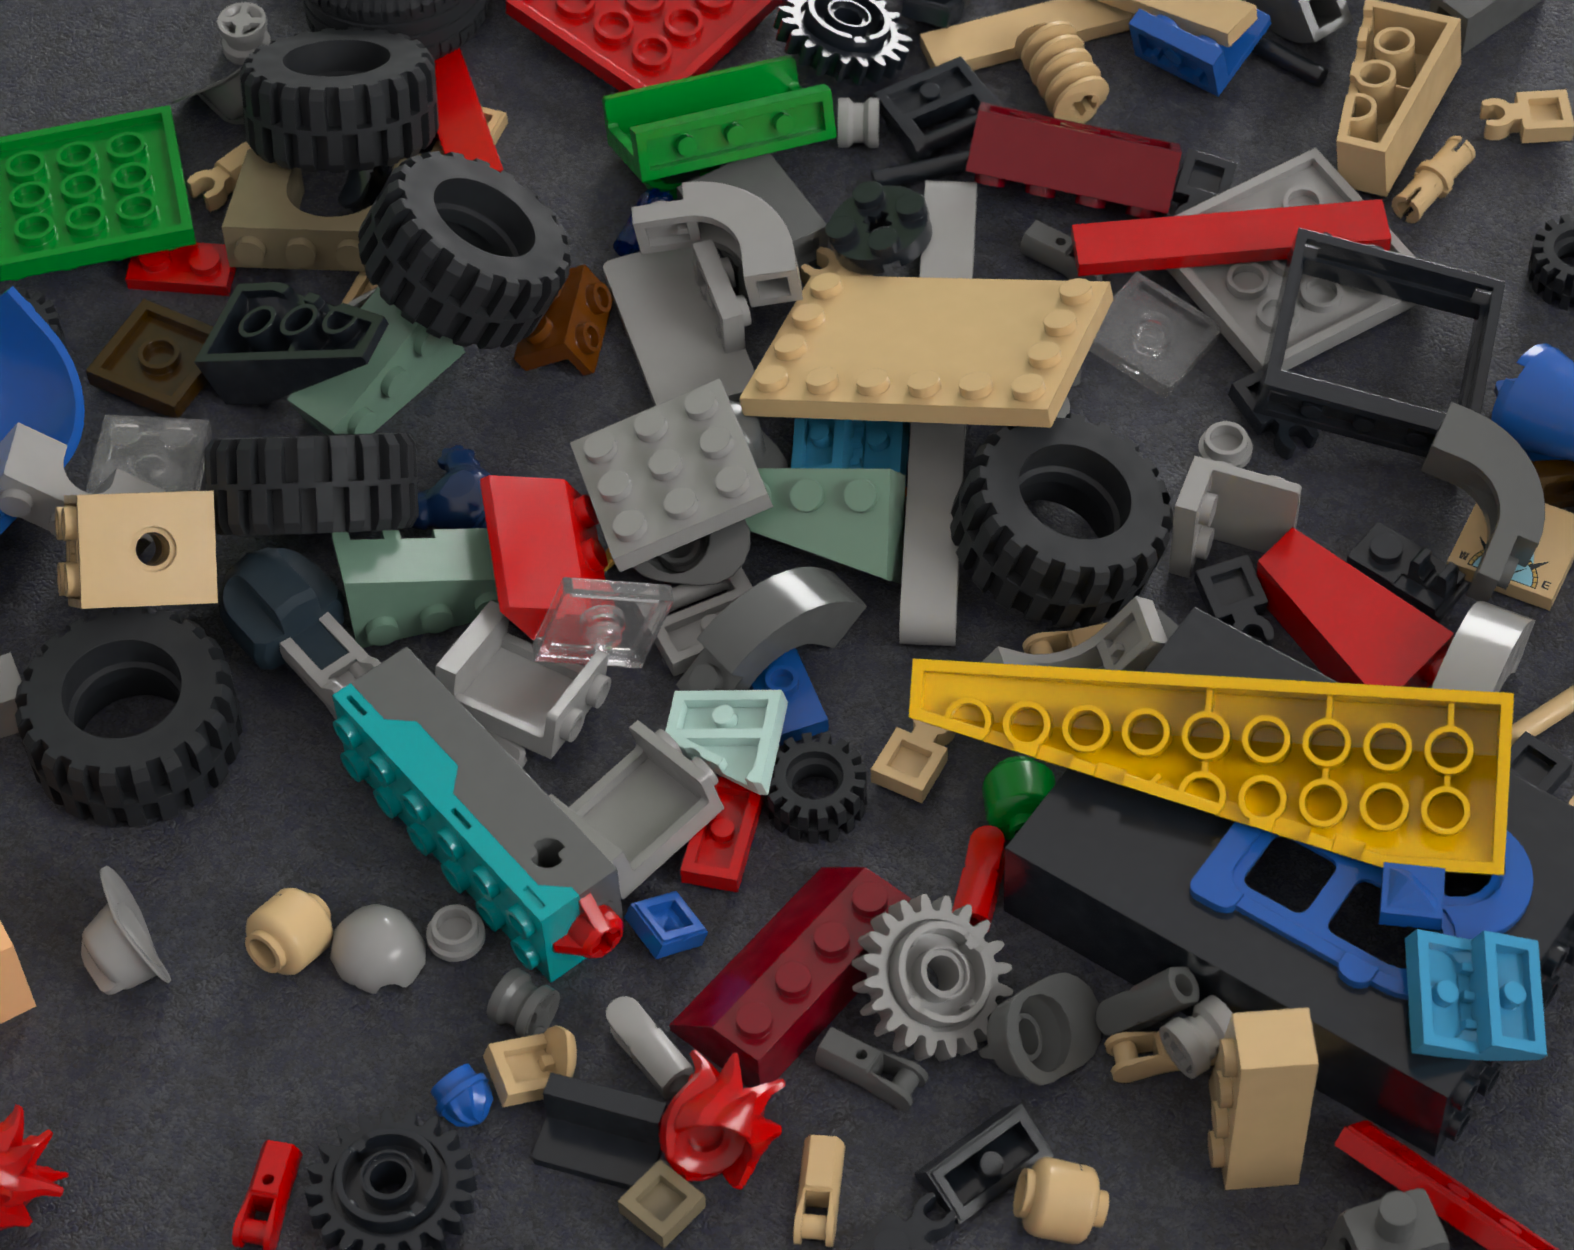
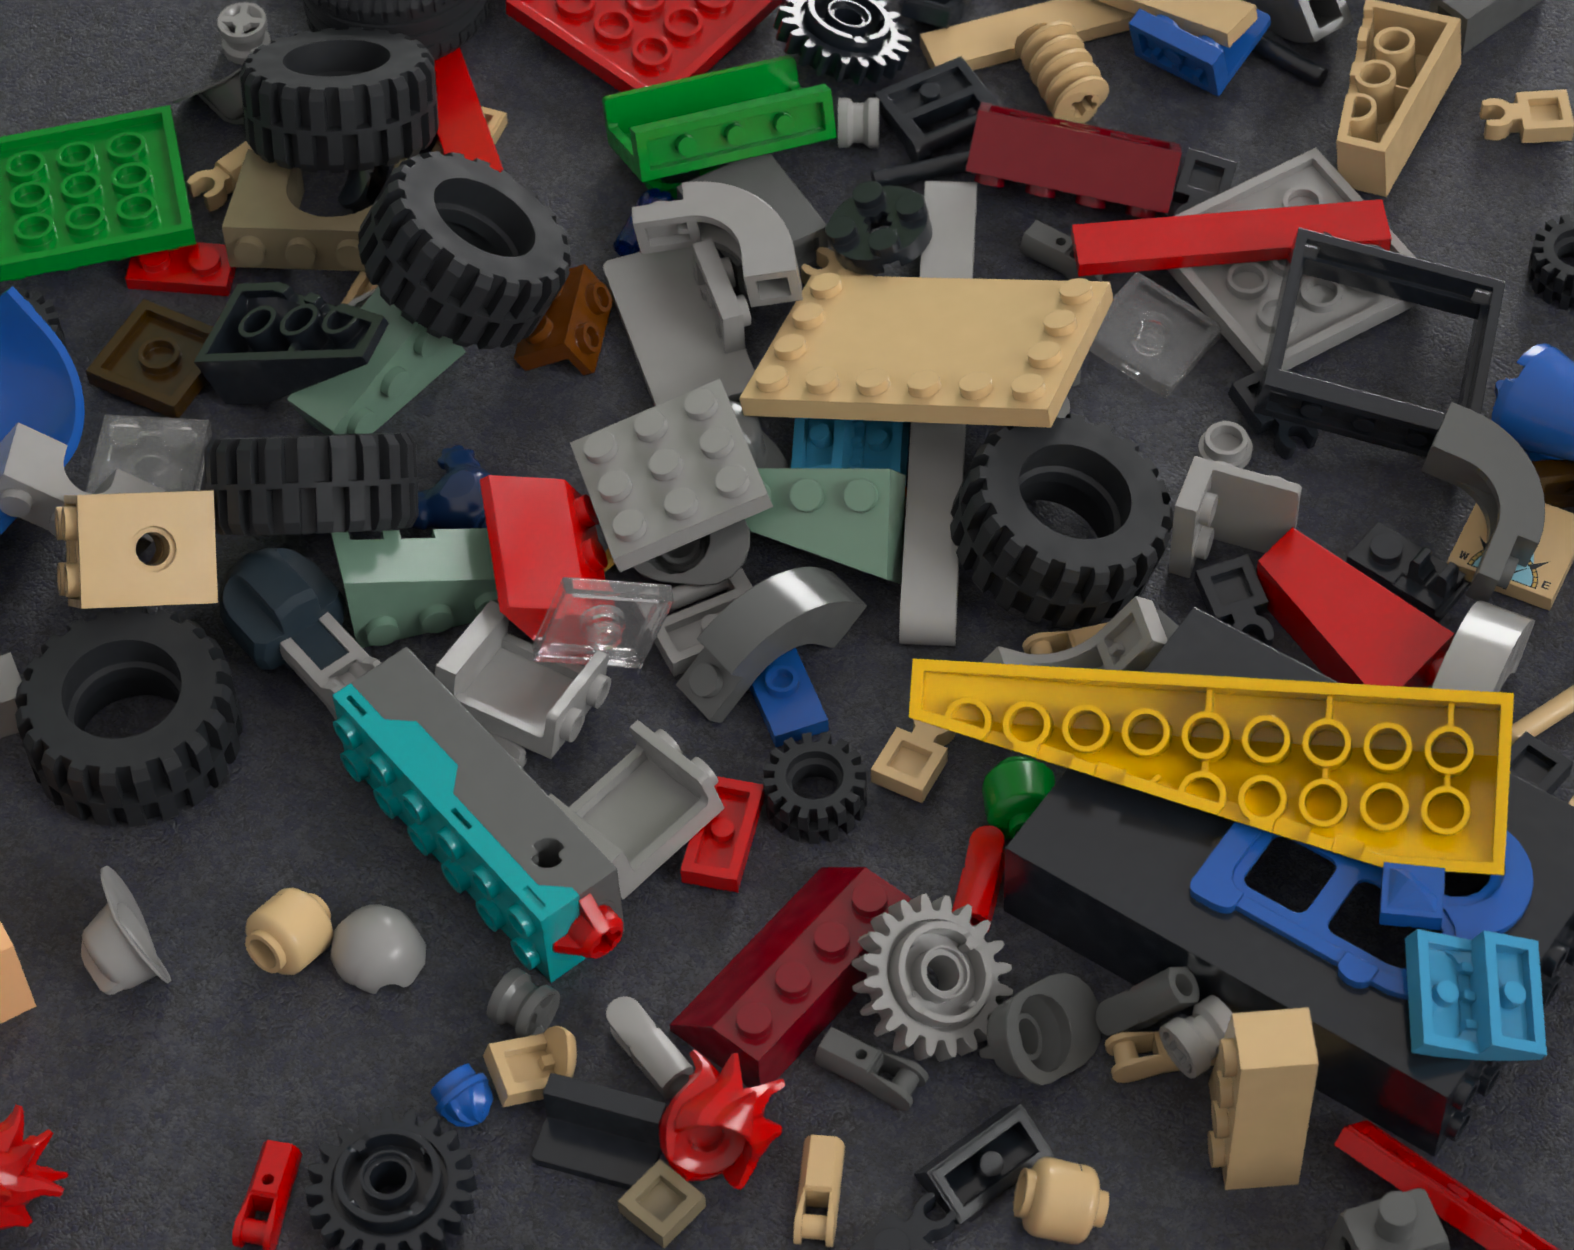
light grey plate [426,904,486,962] -> none
blue tile [624,891,708,959] -> none
light aqua wing [665,690,788,795] -> none
tan pin [1392,136,1476,223] -> none

